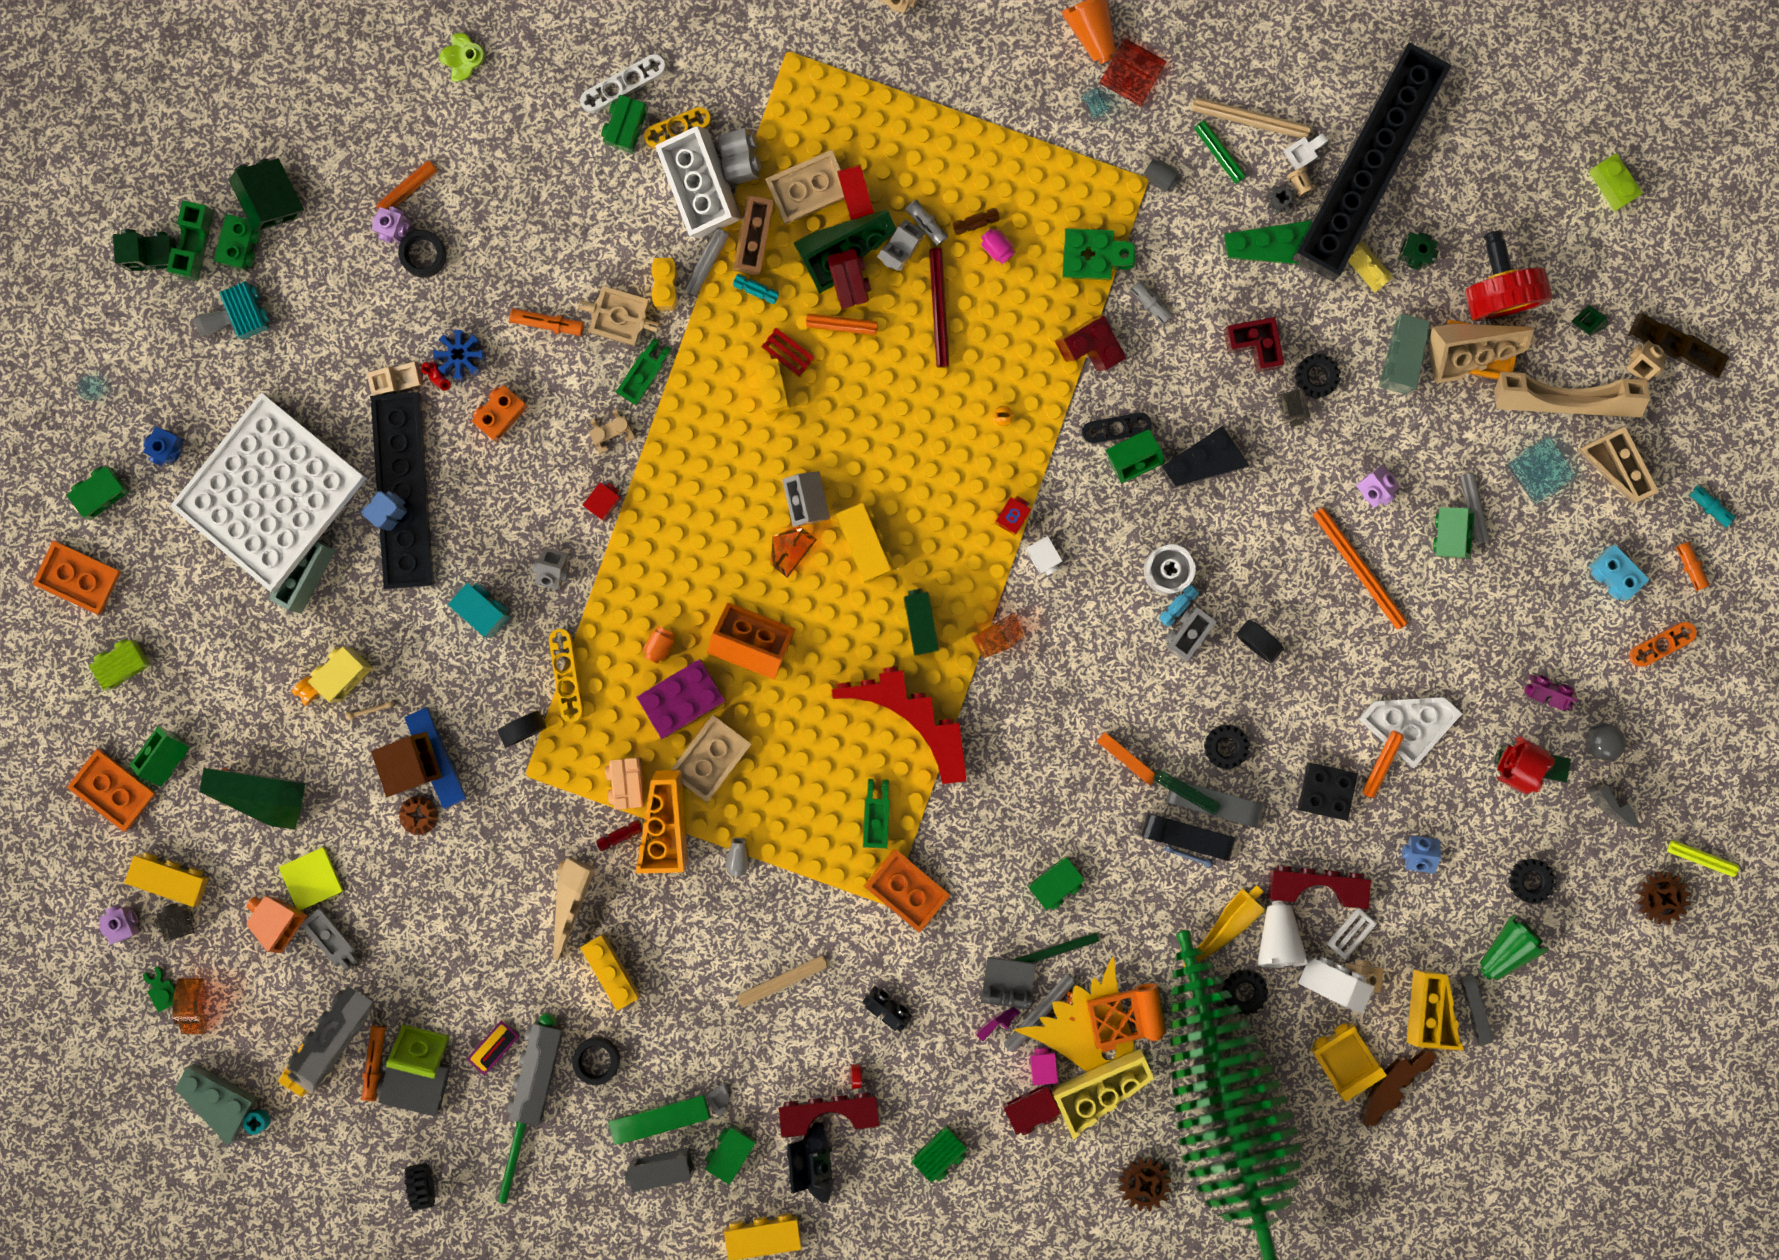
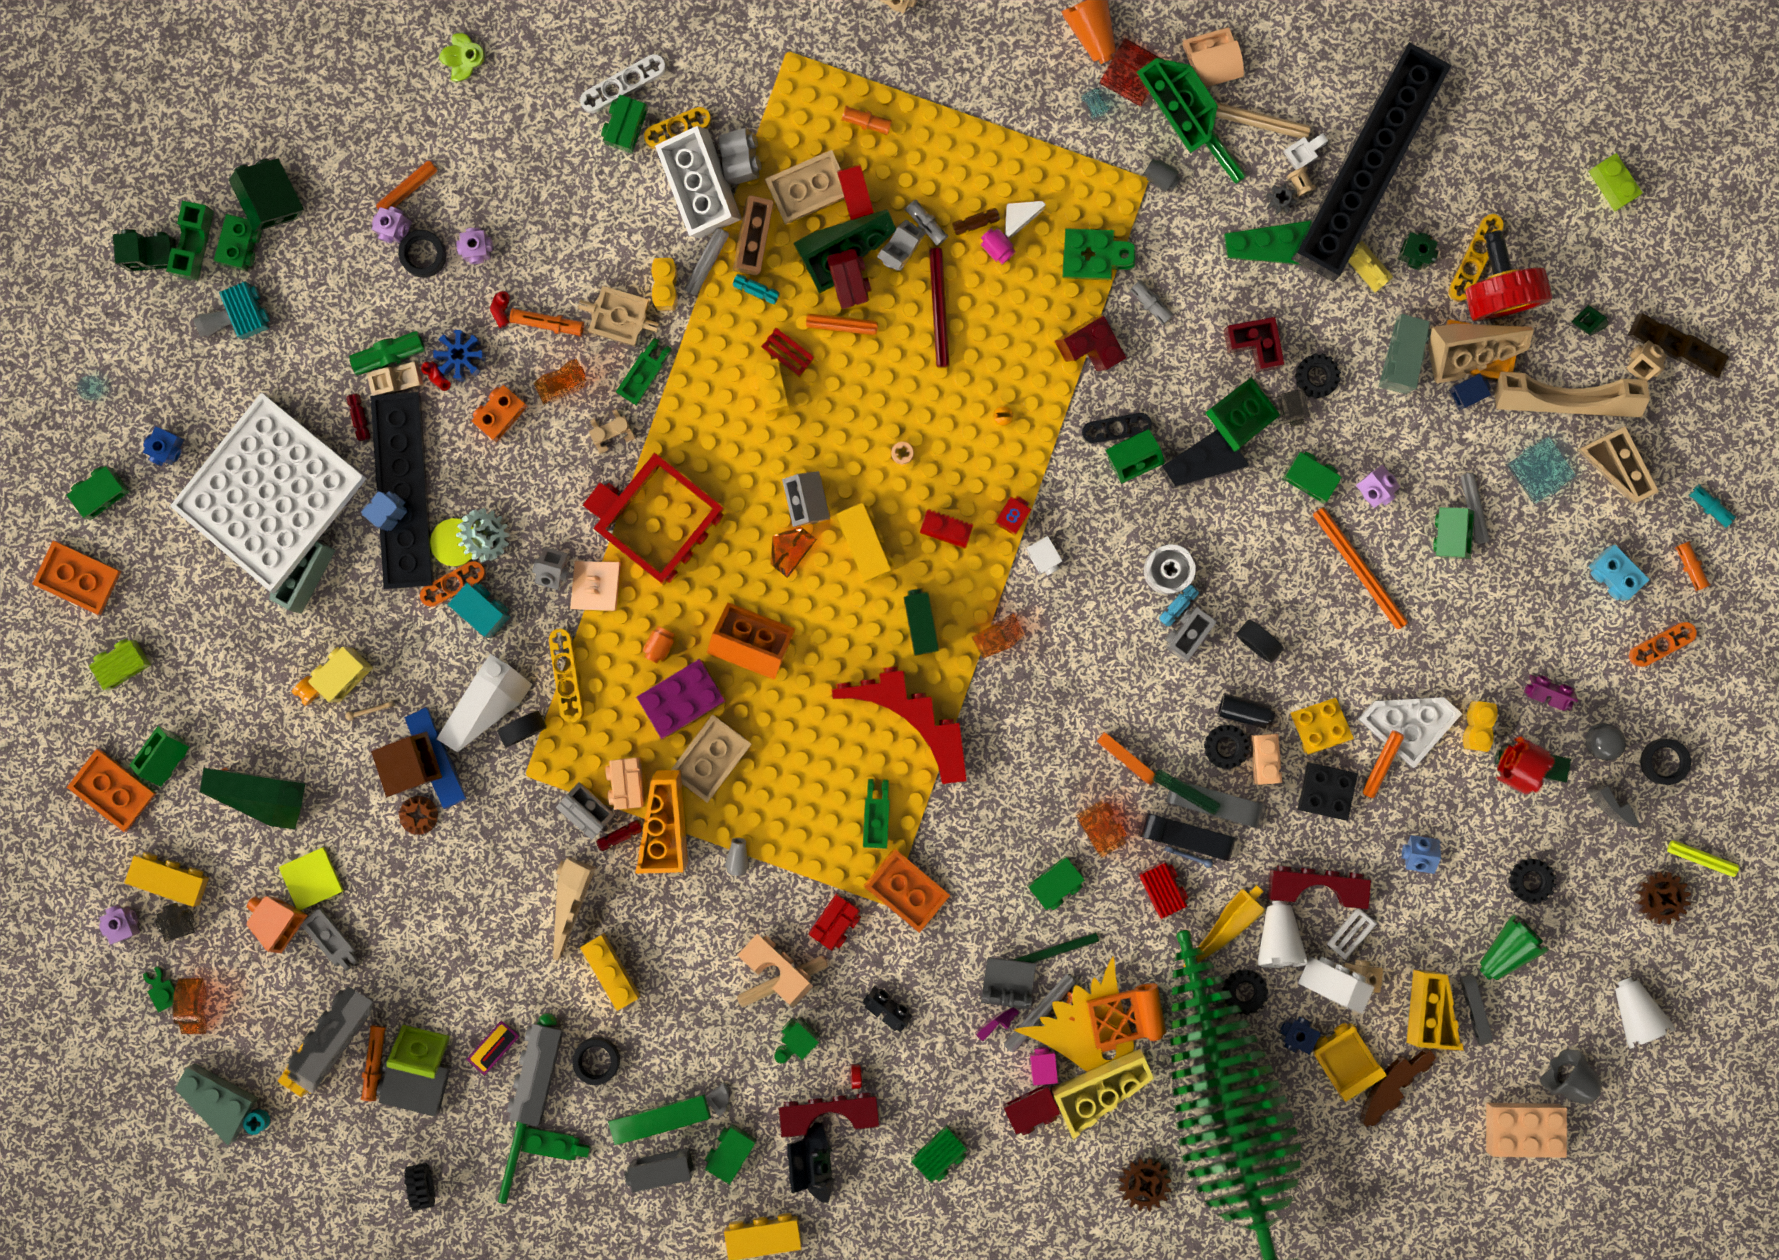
none -> dark red axle [346,394,371,441]
none -> green piece [349,331,425,376]
none -> orange beam [420,561,486,607]
none -> neon yellow tile [430,518,474,567]
none -> white wedge [437,654,532,753]
none -> light aqua gear [456,508,510,562]
none -> lavender brick [457,228,493,264]
none -> red arm [490,291,510,329]
none -> green hinge [521,1126,591,1161]
none -> clear orange brick [533,358,587,405]
none -> light grey brick [556,782,615,840]
none -> light nougat piece [570,561,621,611]
none -> red window [593,452,725,585]
none -> light nougat arch [737,934,813,1008]
none -> green brick [774,1016,821,1064]
none -> red brick [808,892,861,951]
none -> orange pin [841,105,892,135]
none -> light nougat bush [891,442,913,465]
none -> red brick [920,509,973,549]
none -> white slope [1005,201,1046,240]
none -> clear orange brick [1075,800,1127,858]
none -> green wedge [1136,58,1218,154]
none -> red brick [1138,861,1189,919]
none -> light nougat brick [1183,27,1244,87]
none -> green plate [1205,377,1280,451]
none -> black brick [1218,693,1275,729]
none -> light nougat brick [1250,734,1282,785]
none -> dark blue brick [1279,1016,1321,1055]
none -> green brick [1282,451,1342,504]
none -> yellow hinge [1290,697,1354,755]
none -> yellow beam [1448,214,1503,302]
none -> dark blue brick [1448,374,1491,411]
none -> yellow brick [1463,701,1498,752]
none -> light nougat brick [1486,1103,1567,1158]
none -> dark grey piece [1540,1049,1602,1104]
none -> white cone [1615,977,1676,1049]
none -> black tyre [1640,739,1691,785]

